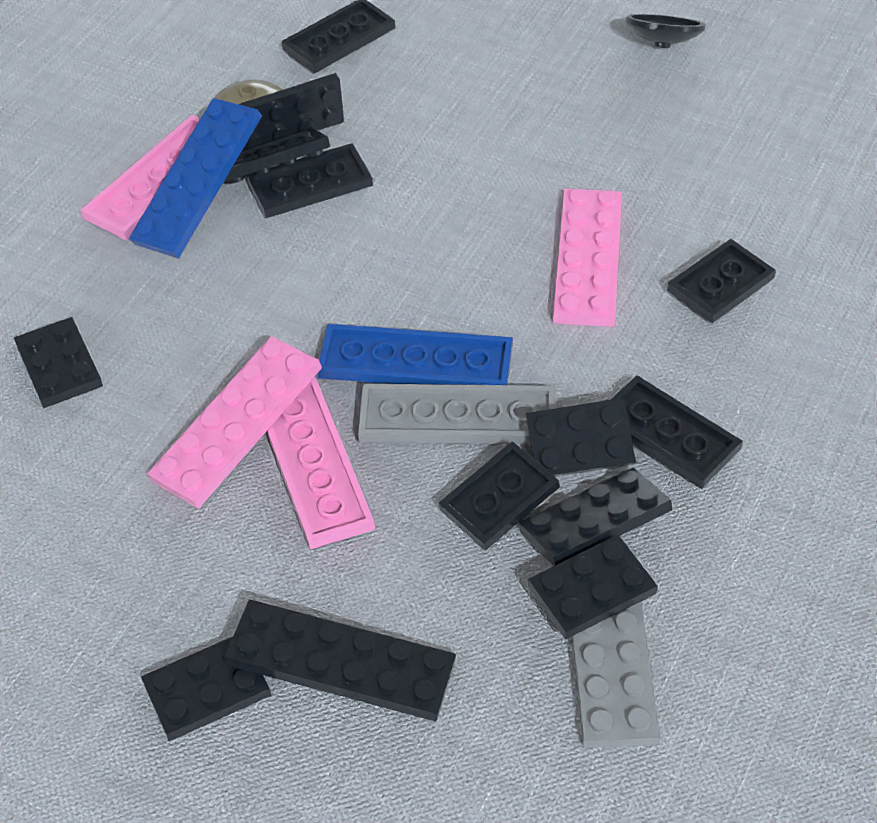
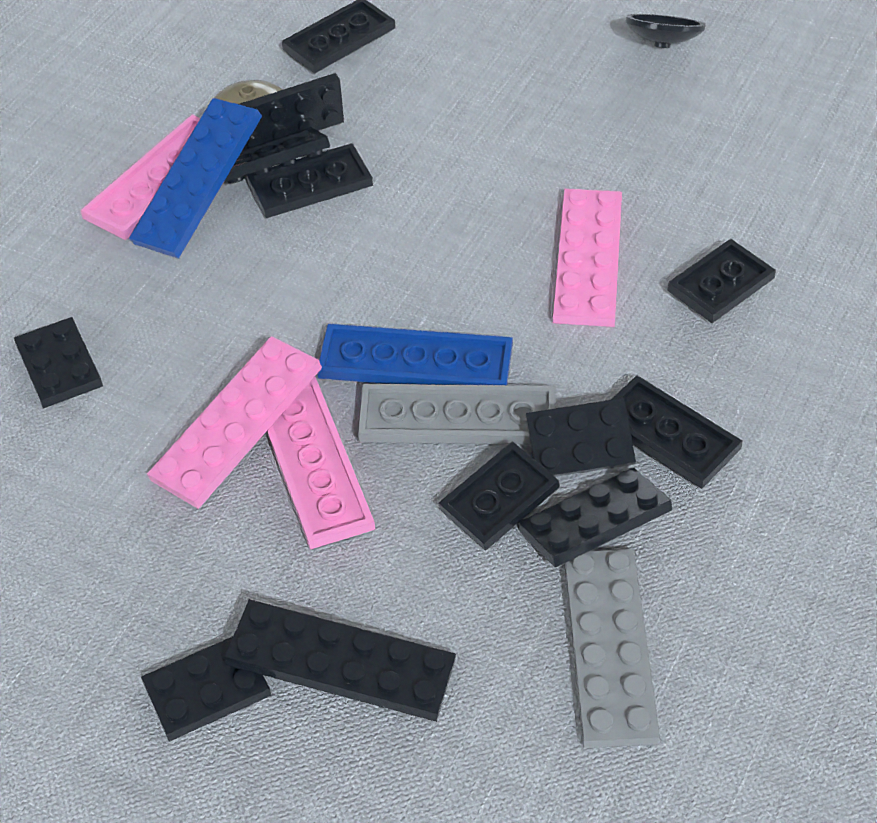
black plate [528,535,658,640] -> none

